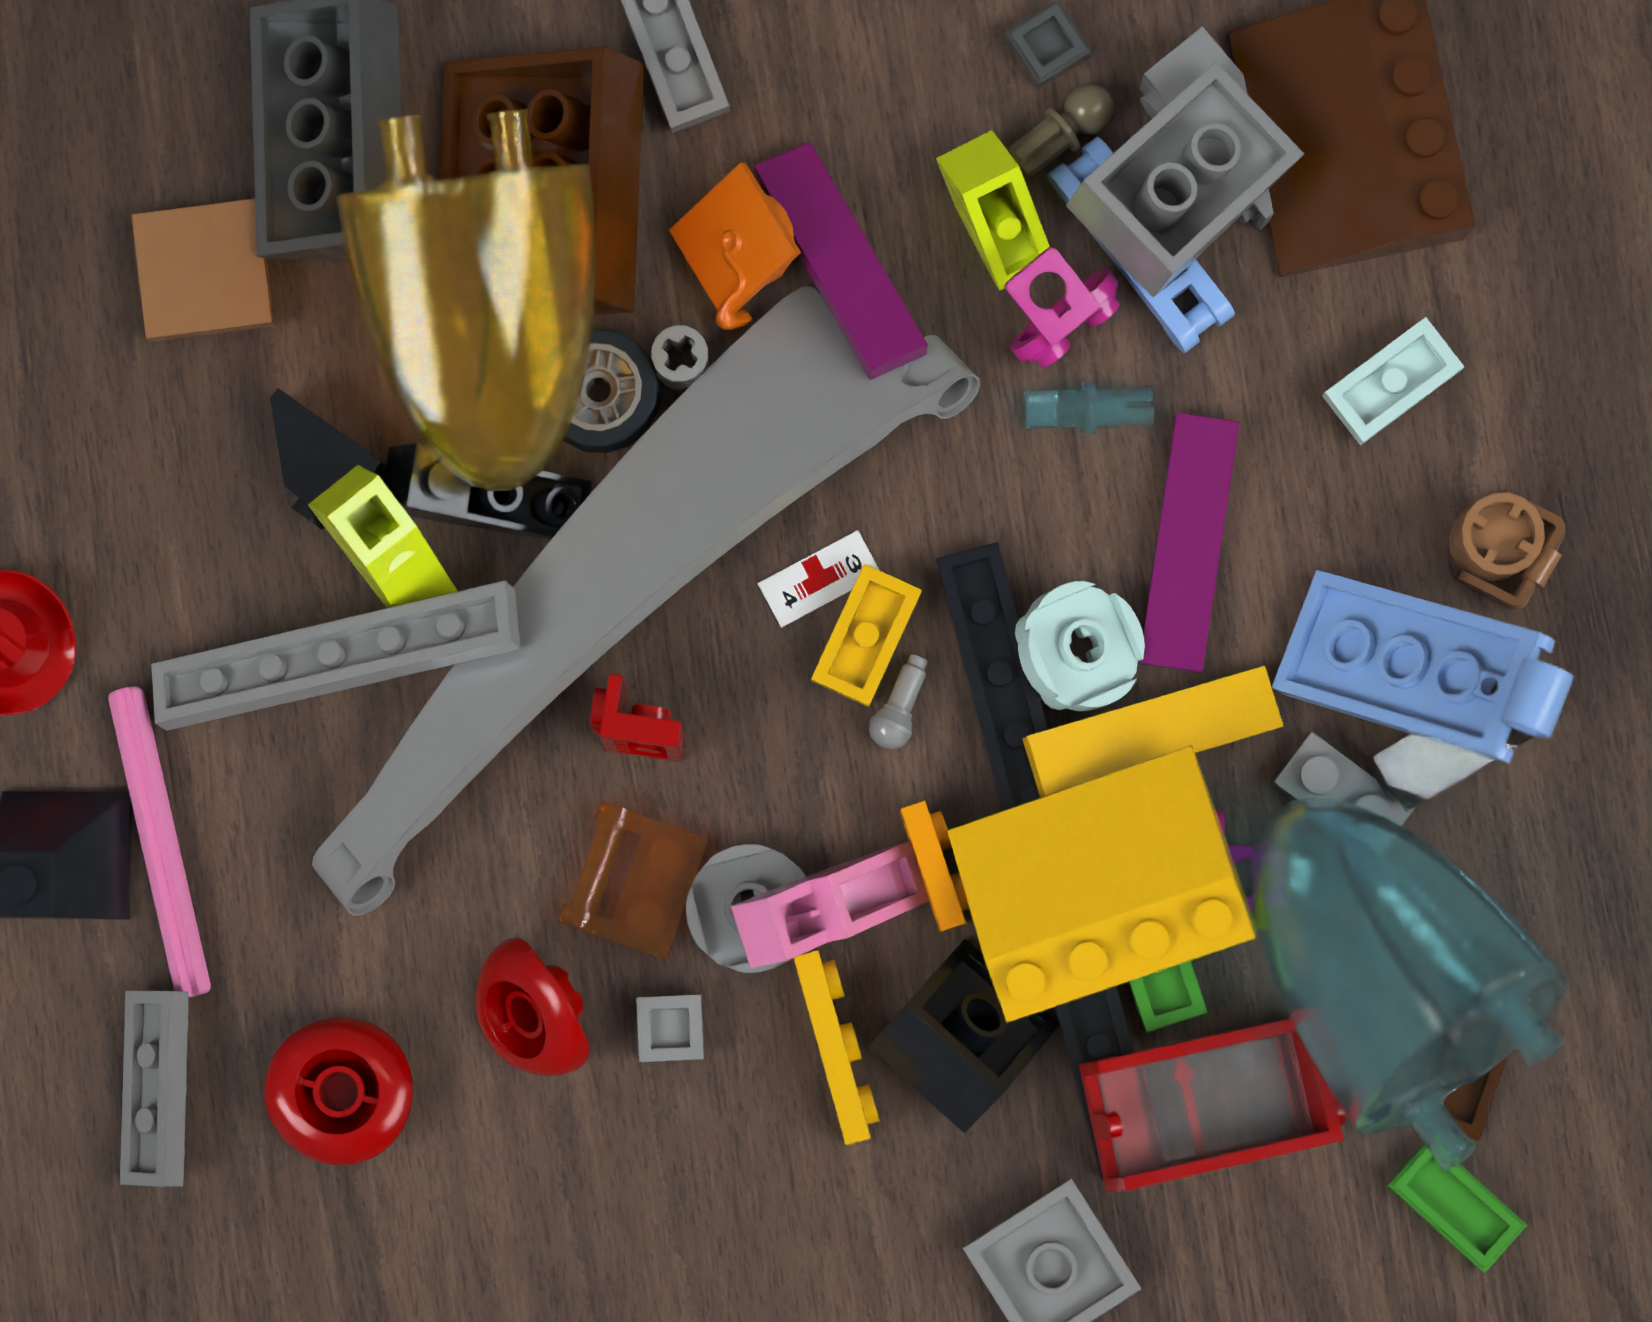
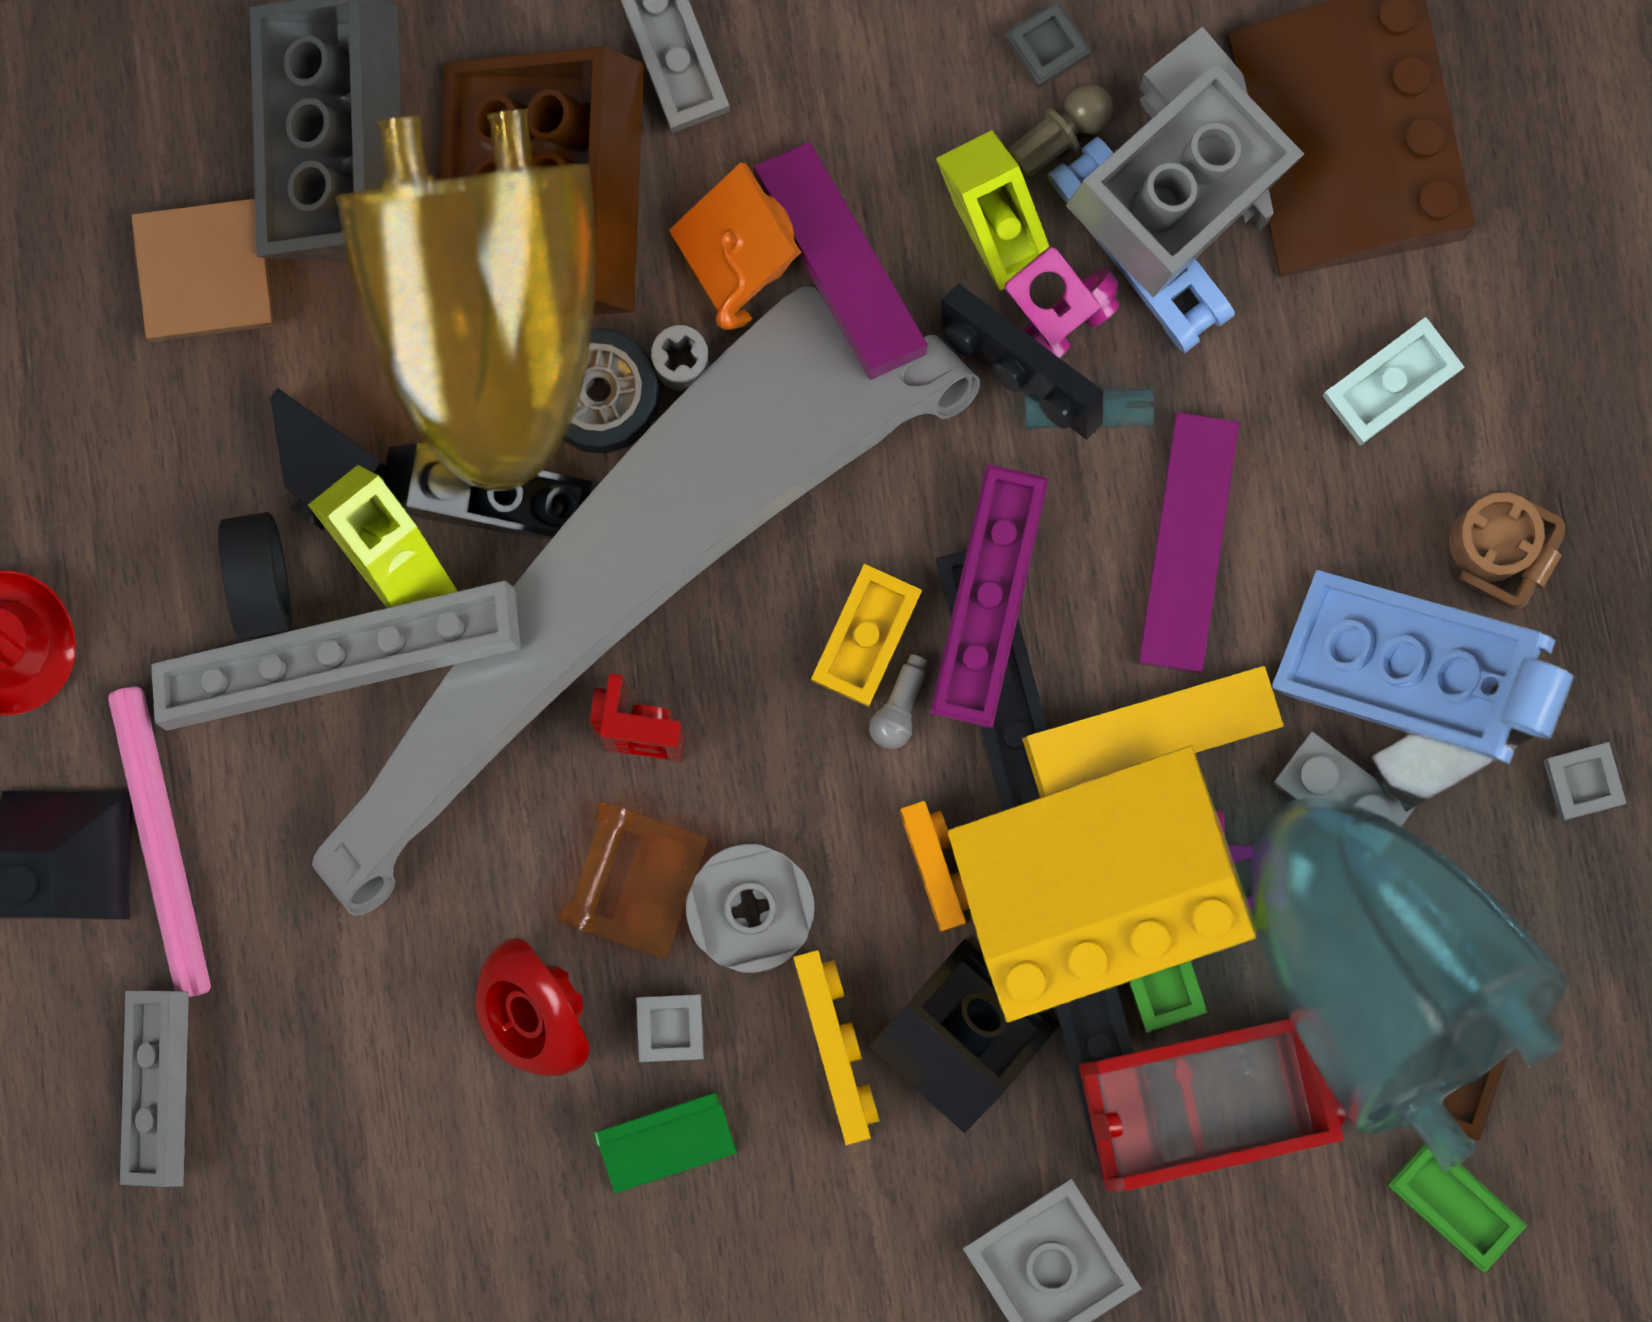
red hat [264,1017,413,1166] -> none
bright pink slope [731,841,929,968] -> none
white sticker [757,530,879,628] -> none
light aqua plate [1015,581,1145,712] -> none
none -> black tyre [218,512,292,639]
none -> green panel [592,1092,738,1194]
none -> magenta tile [929,464,1049,729]
none -> black plate [942,283,1103,440]
none -> light grey plate [1543,742,1627,822]

